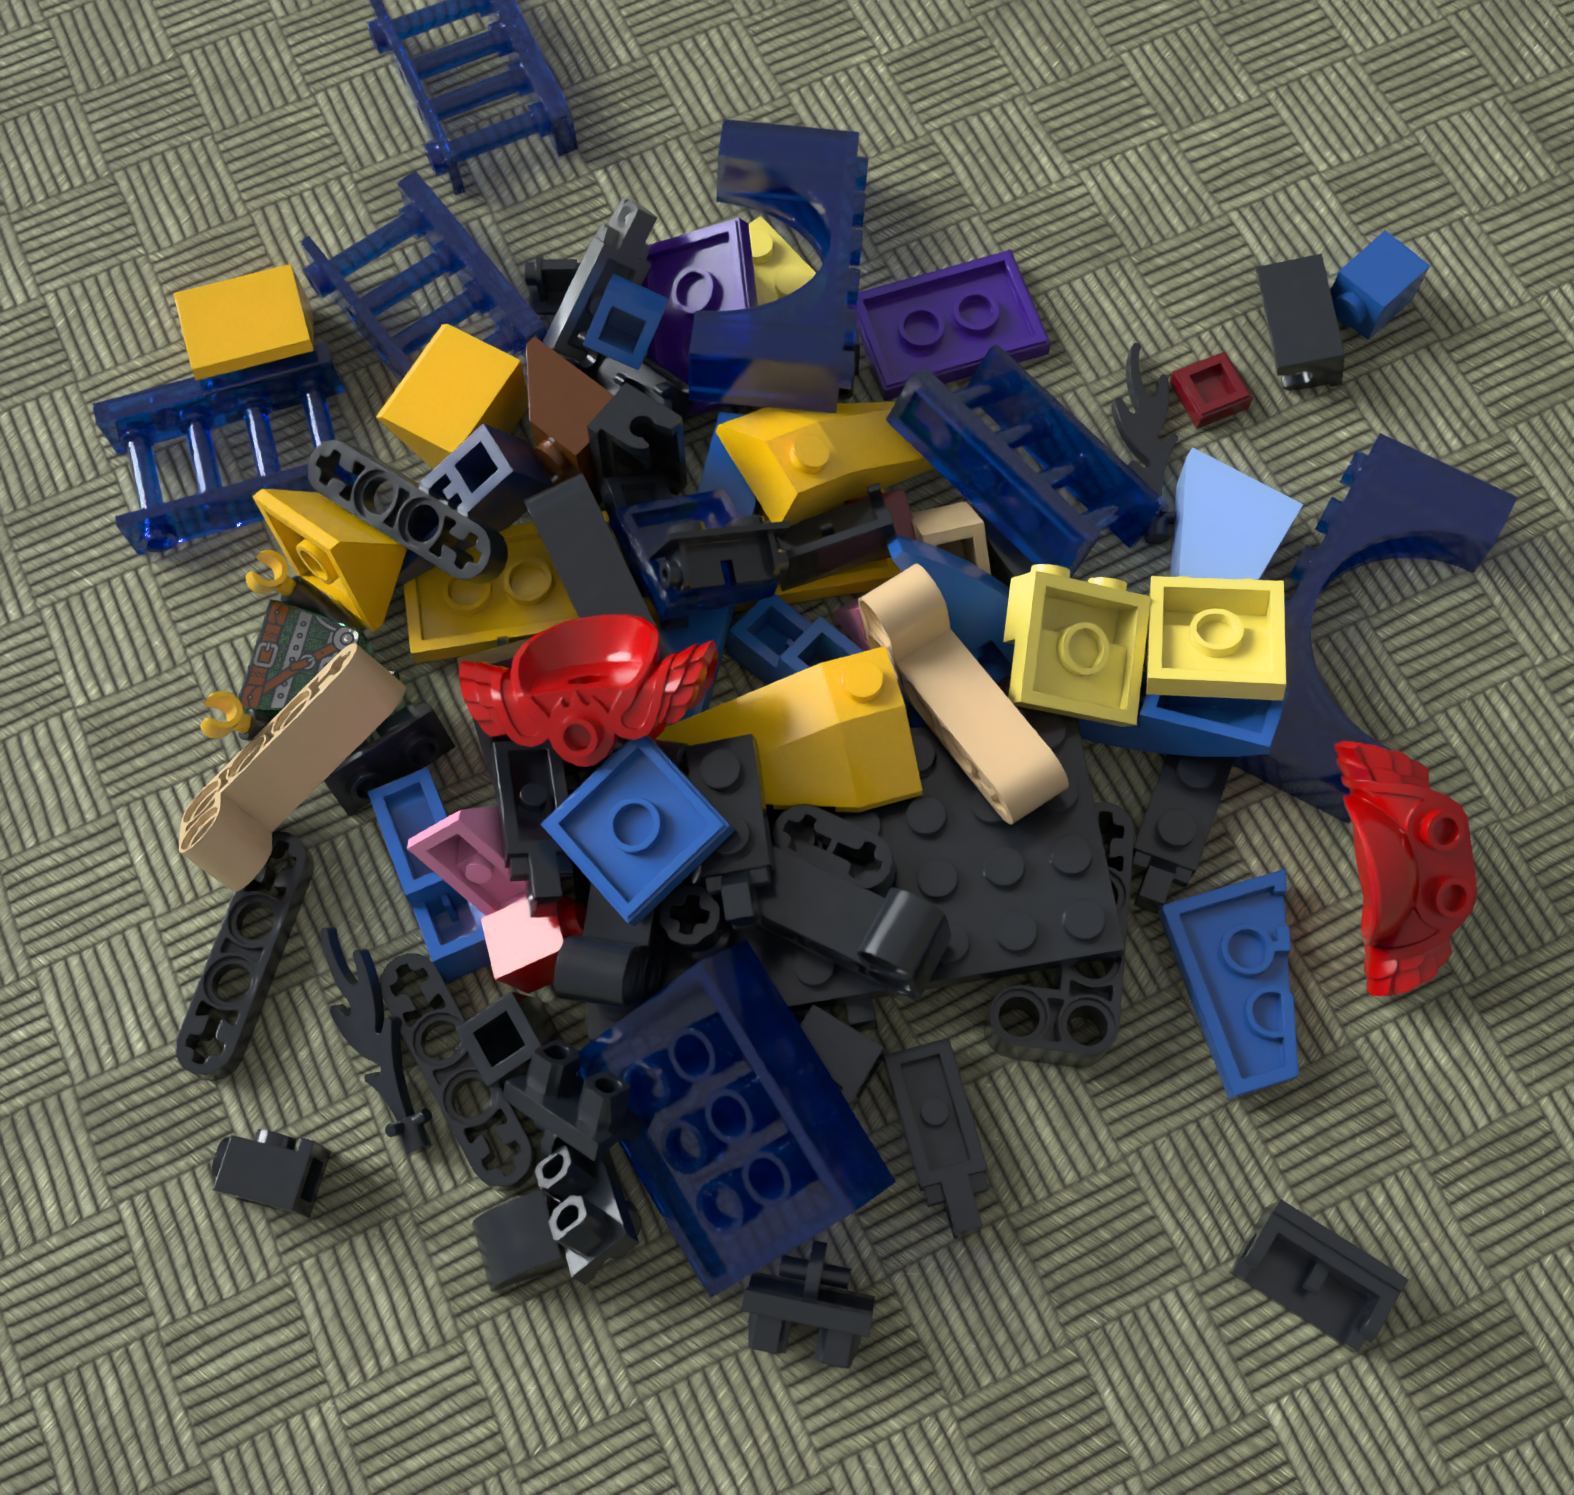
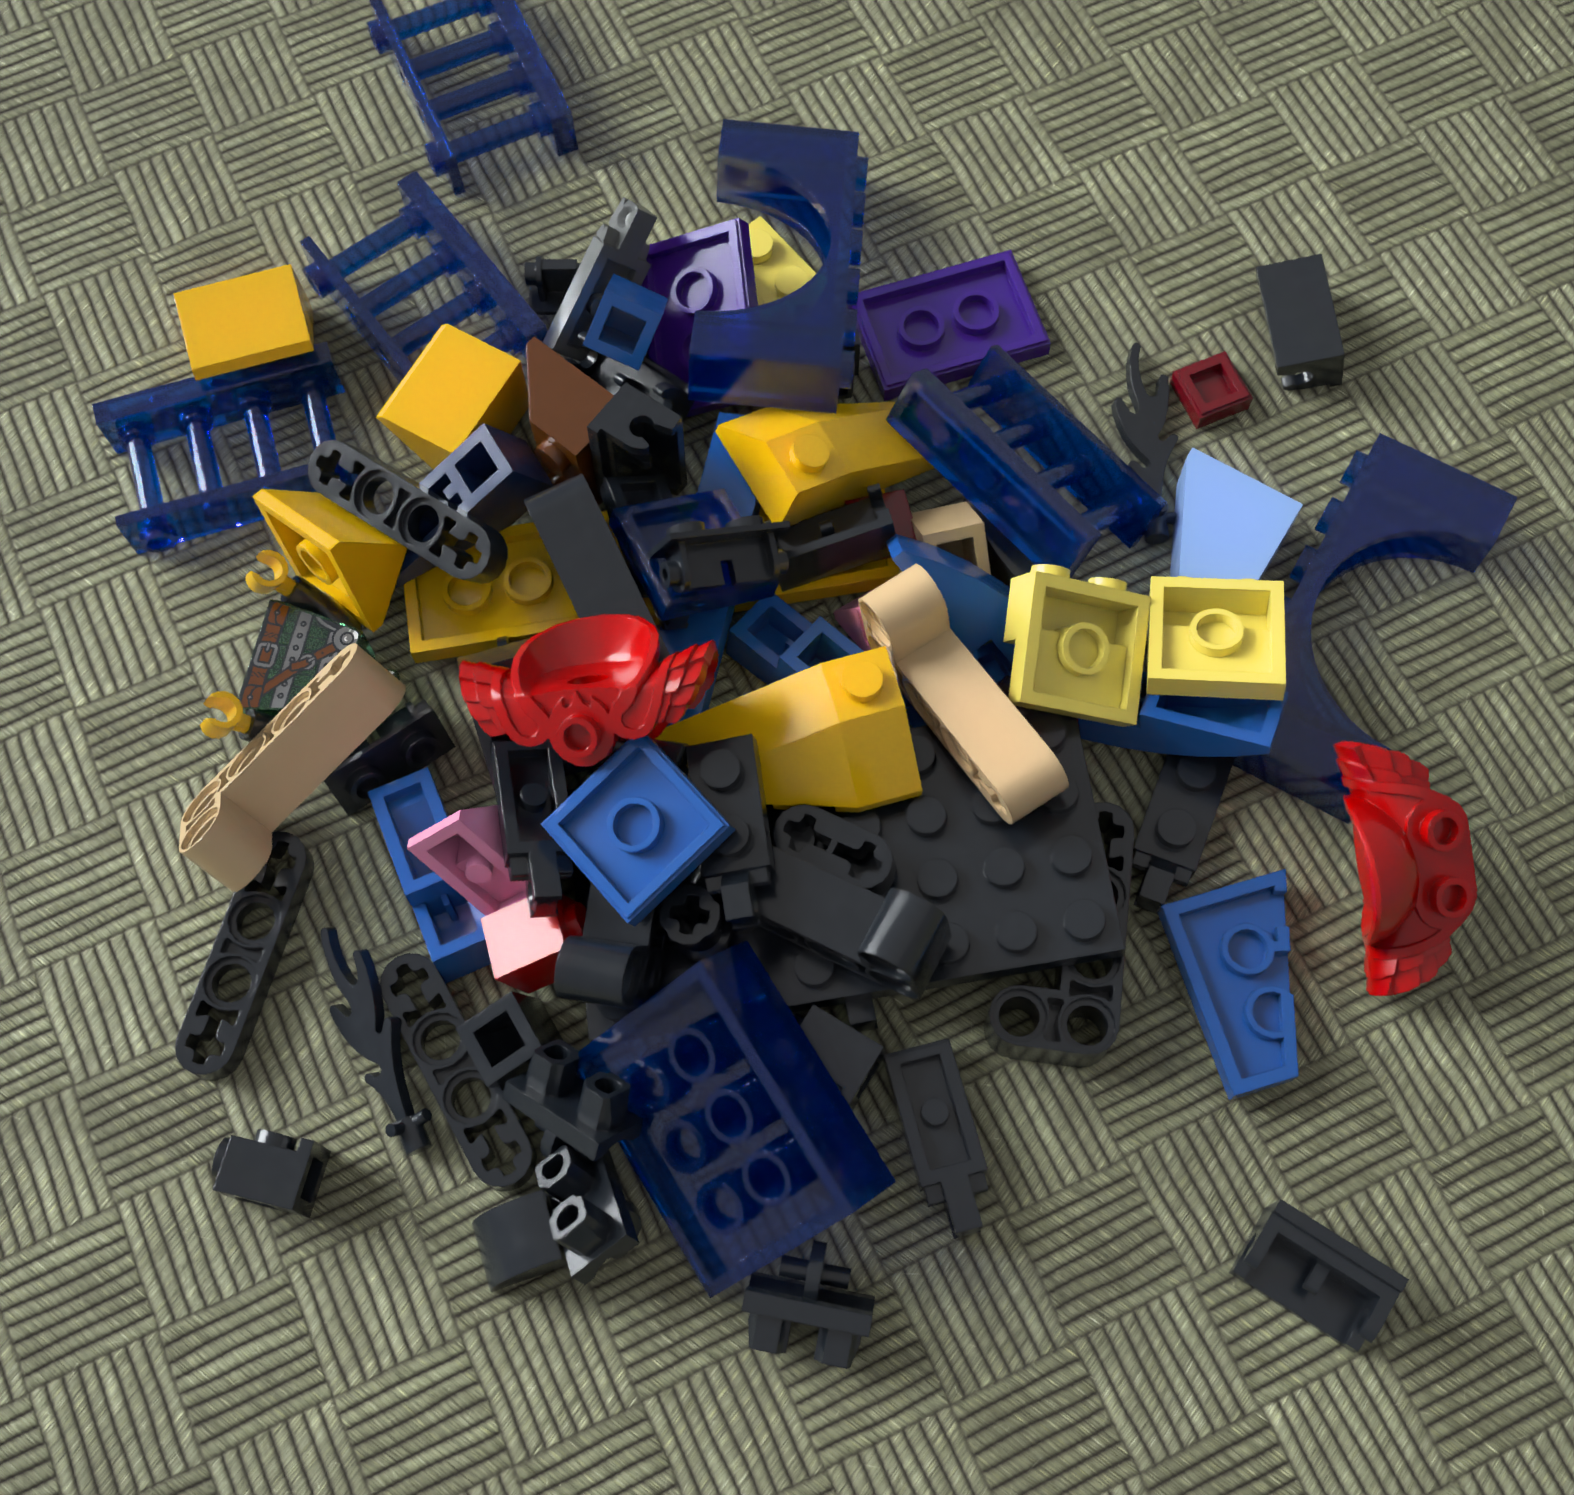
blue brick [1330,230,1431,340] -> none

